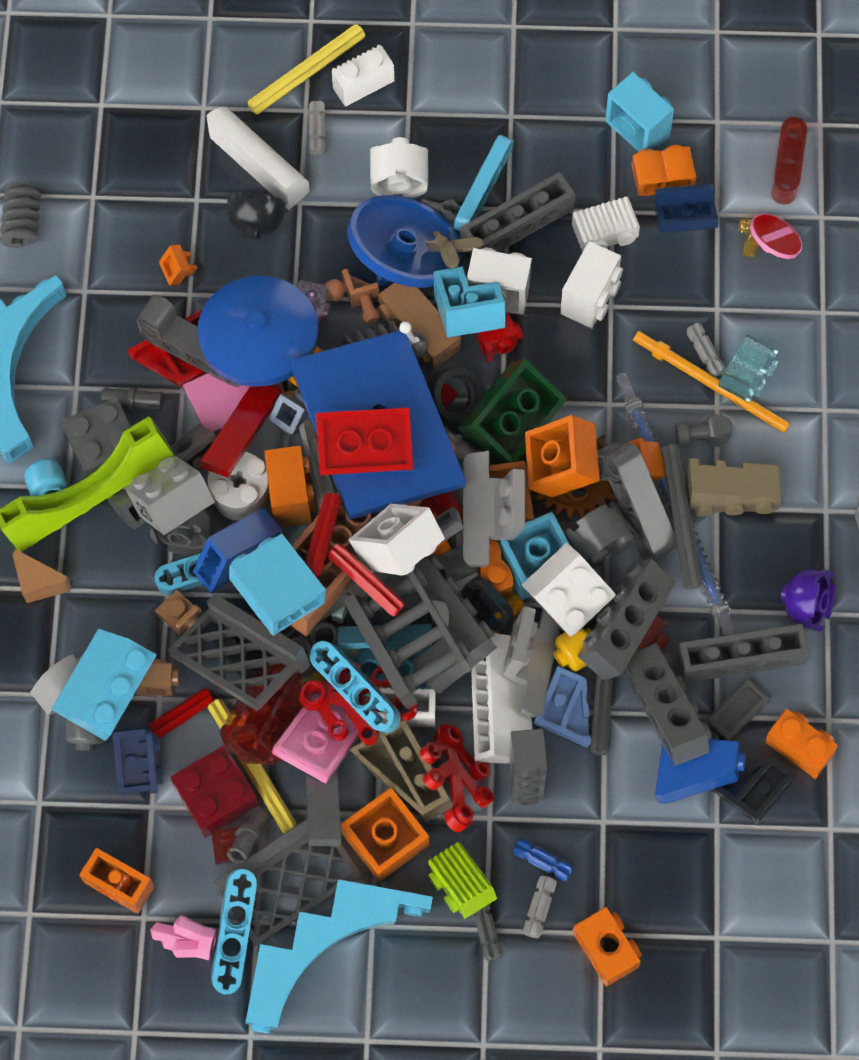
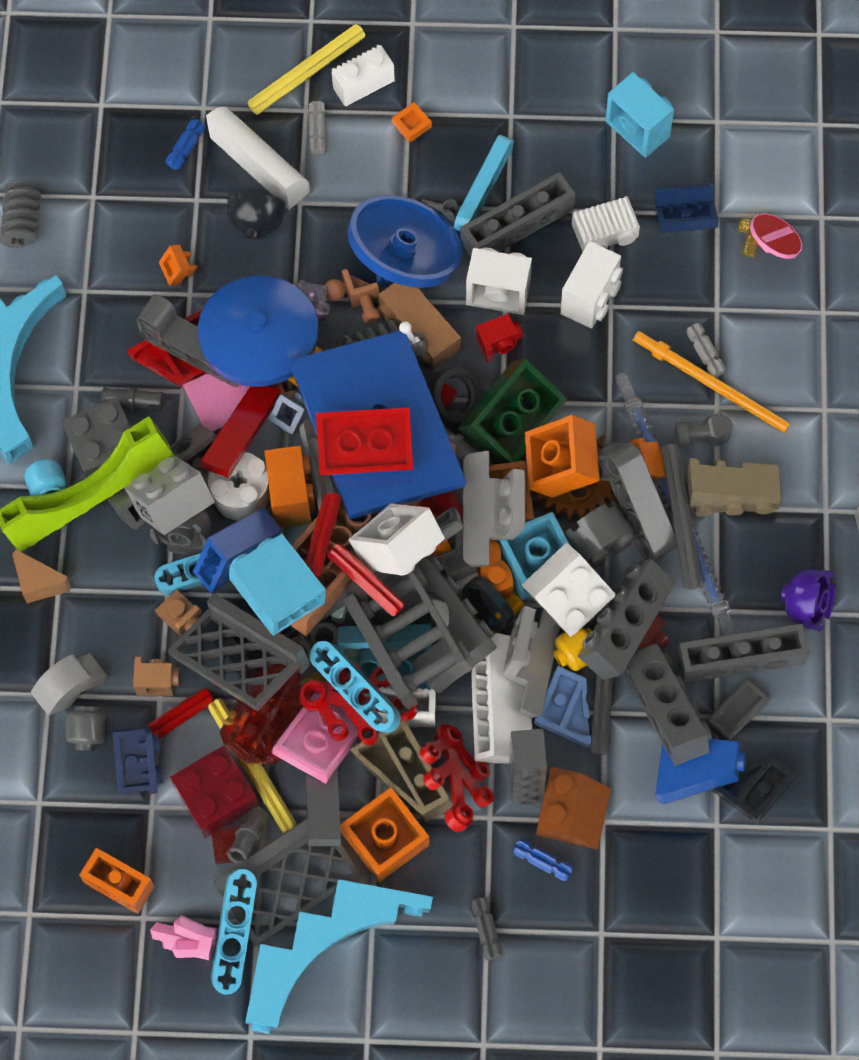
medium azure slope [51,629,156,741] -> none
white brick [370,137,428,199] -> none
dark tan piece [425,231,484,268] -> none
lime brick [428,842,497,919] -> none
medium azure brick [433,267,505,338] -> none
light grey axle [522,876,557,938] -> none
orange brick [572,907,642,987] -> none
orange brick [631,145,697,196] -> none
clear light blue brick [718,334,780,402] -> none
orange brick [764,709,838,779] -> none
clear red beam [771,117,807,205] -> none
none -> blue axle [165,118,206,170]
none -> orange plate [392,102,432,143]
none -> dark orange slope [536,767,611,850]

